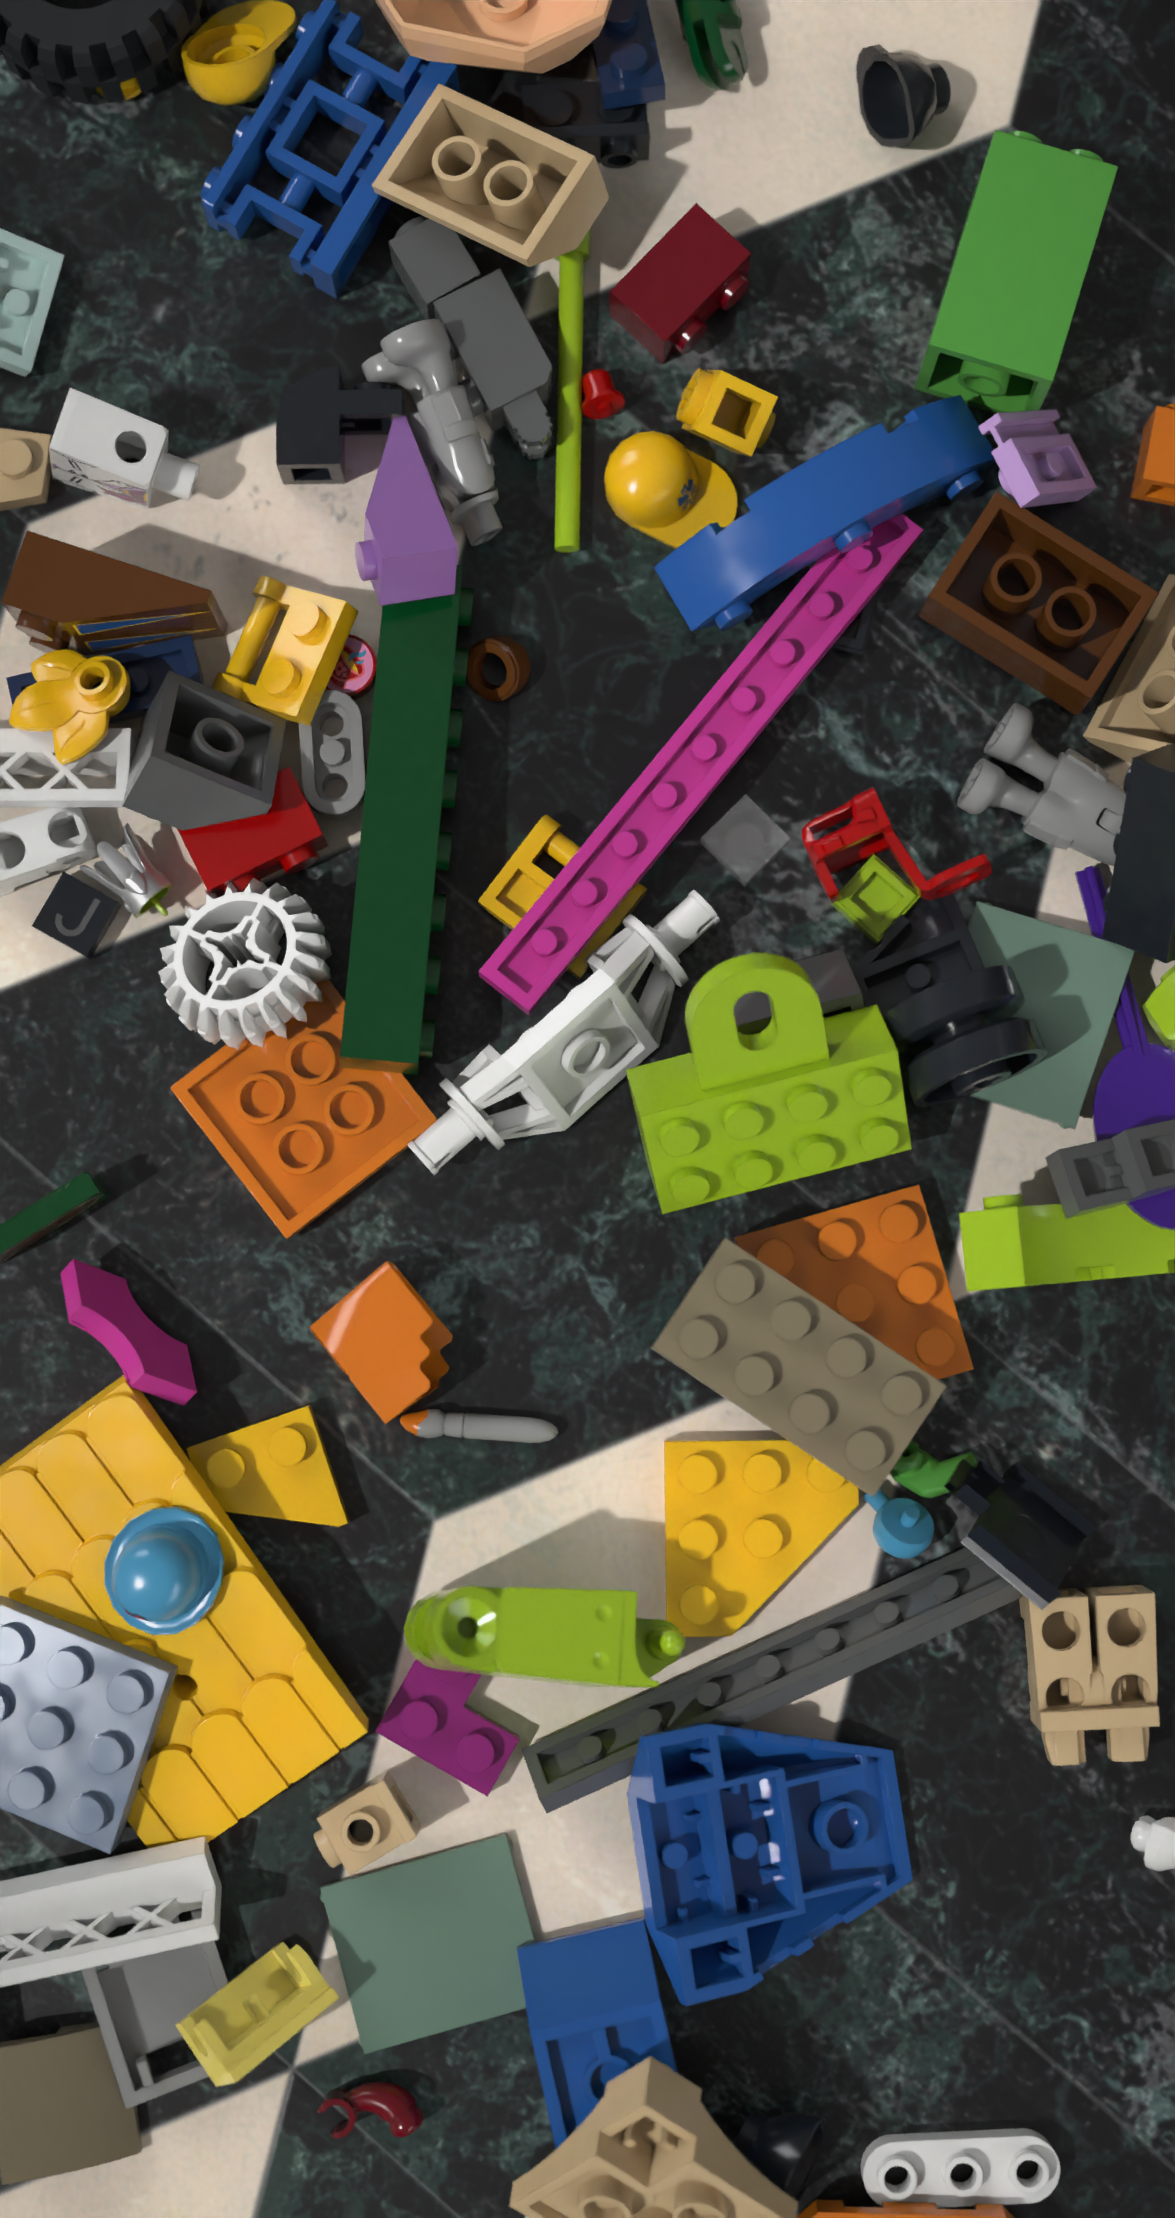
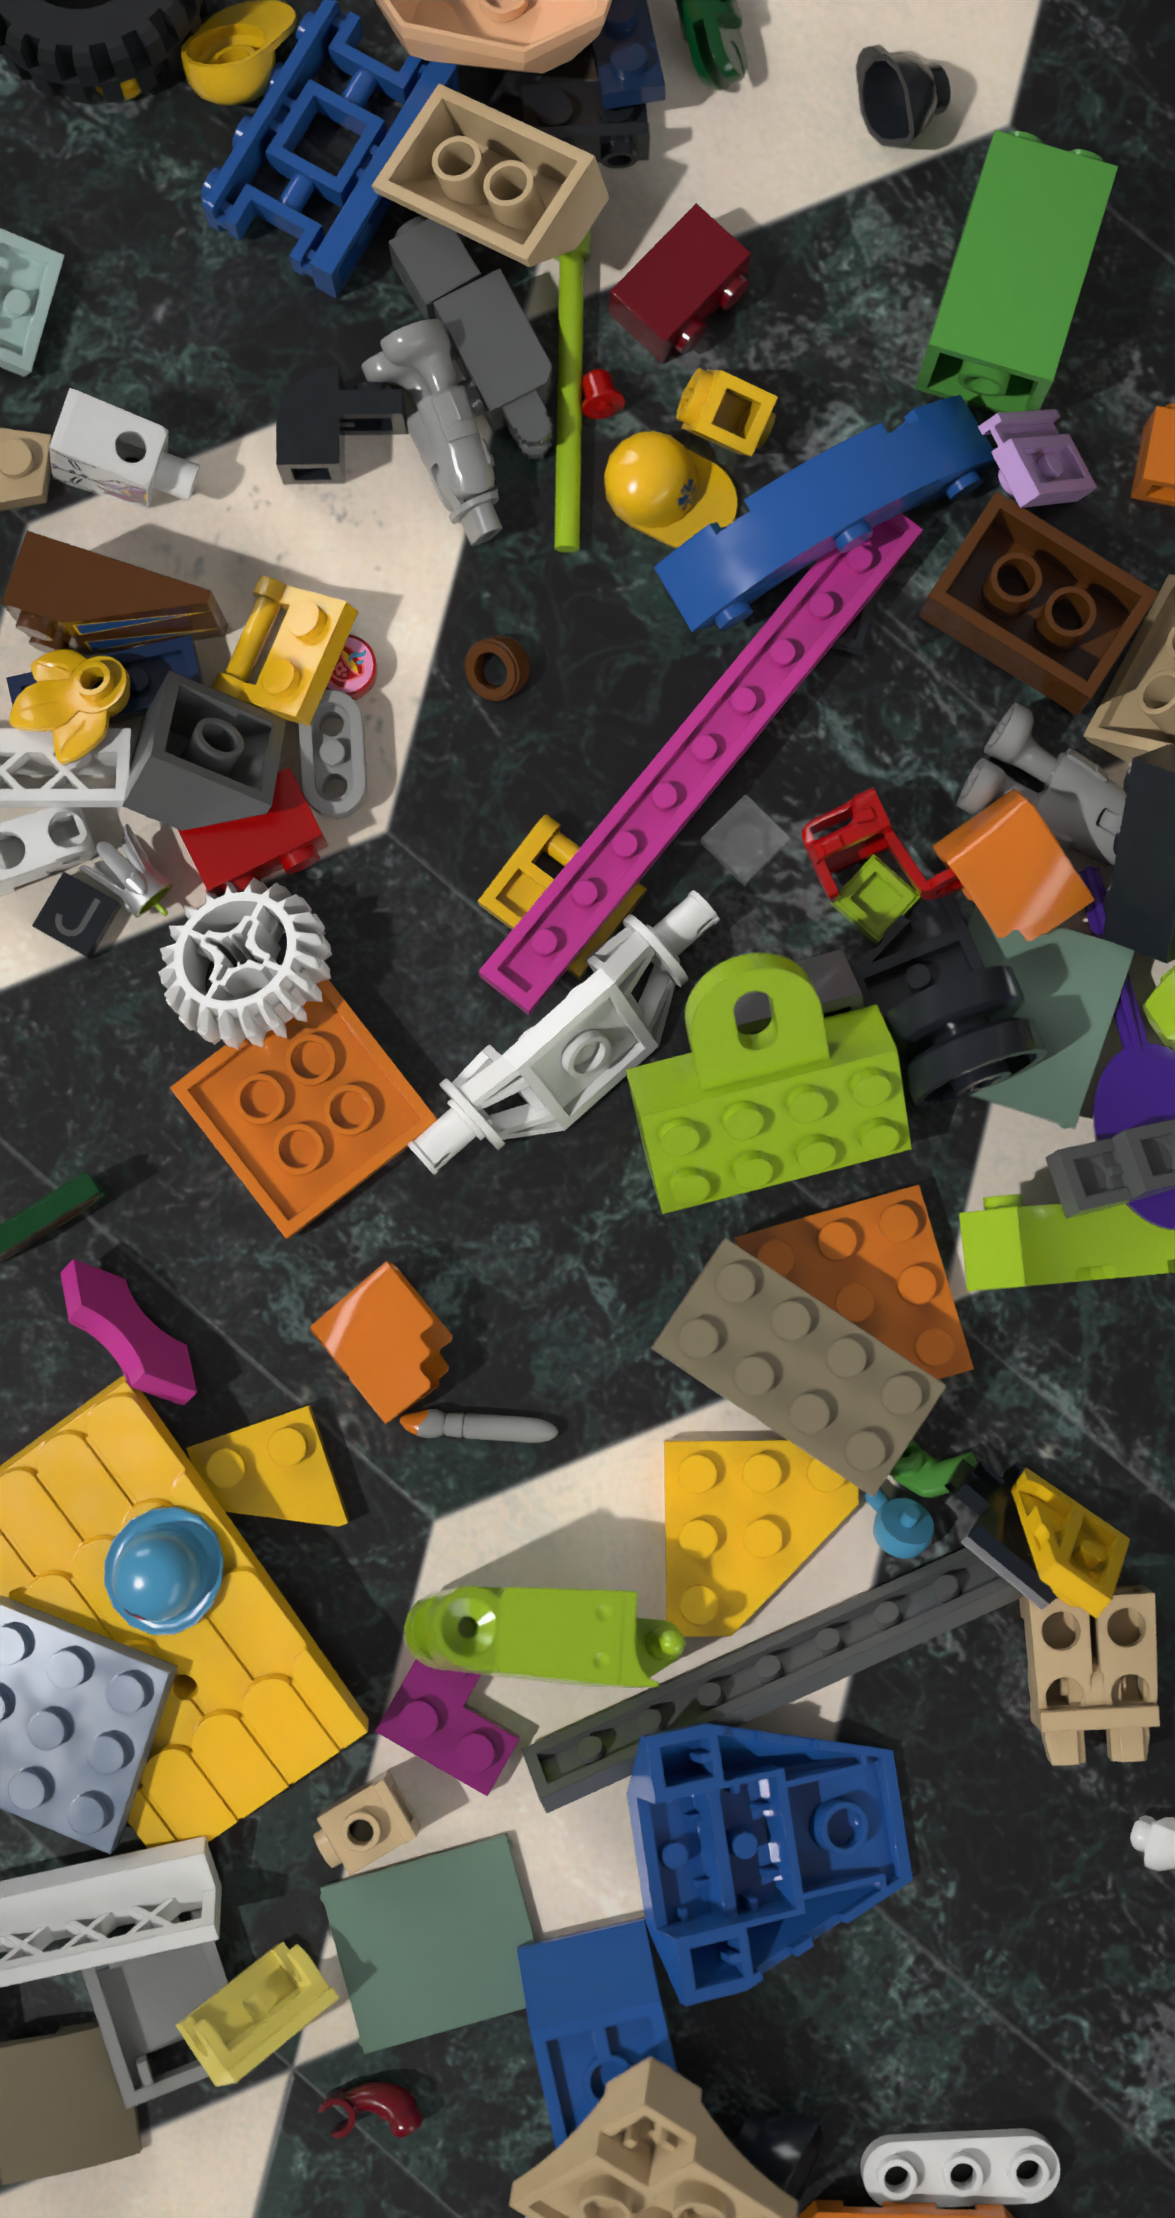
dark green brick [340,565,474,1074] -> none
medium lavender slope [355,416,458,606] -> none
none -> orange piece [932,788,1094,941]
none -> yellow wing [1011,1467,1130,1619]

